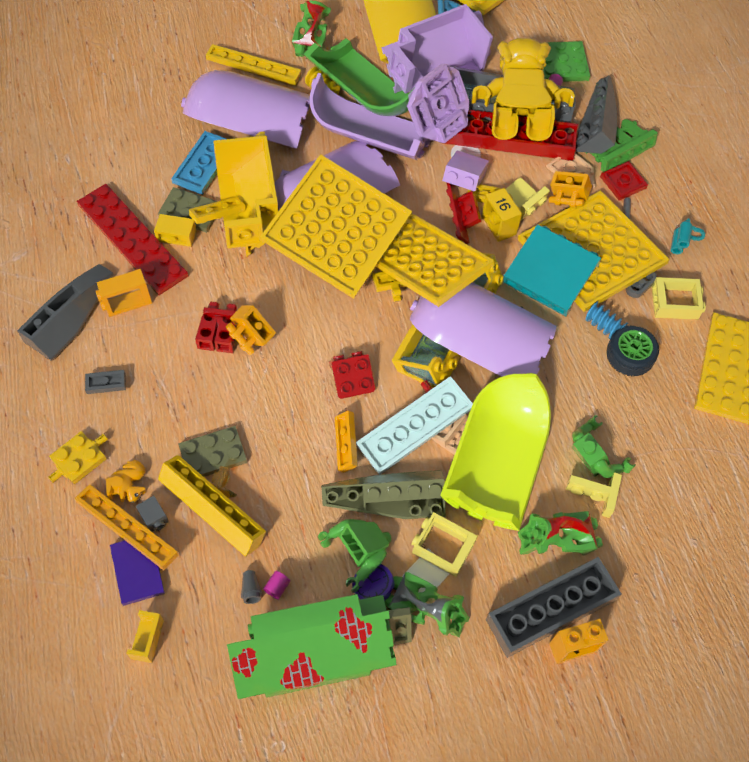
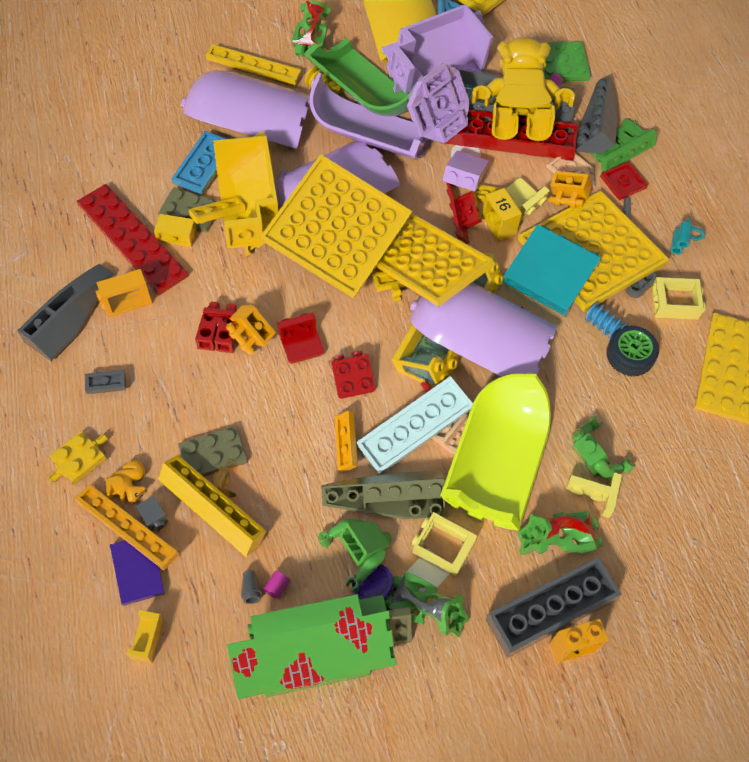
none -> red bracket [277,312,324,364]

